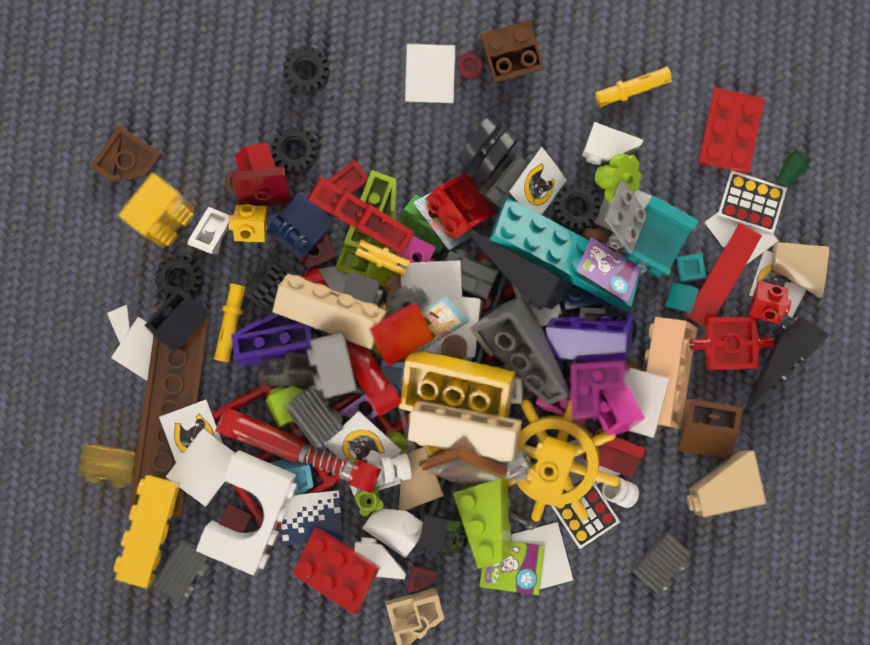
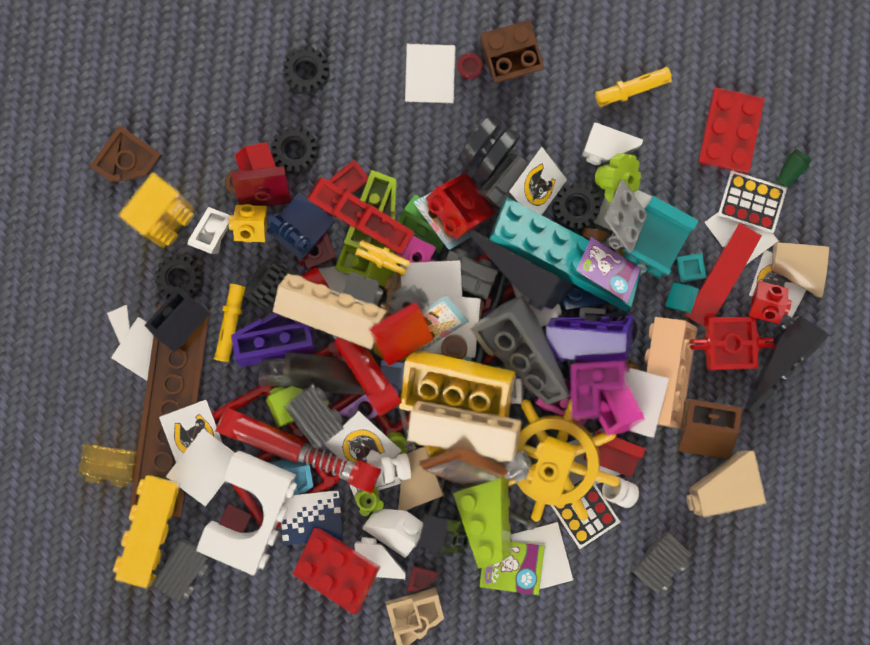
light grey brick [307,333,356,398] -> none

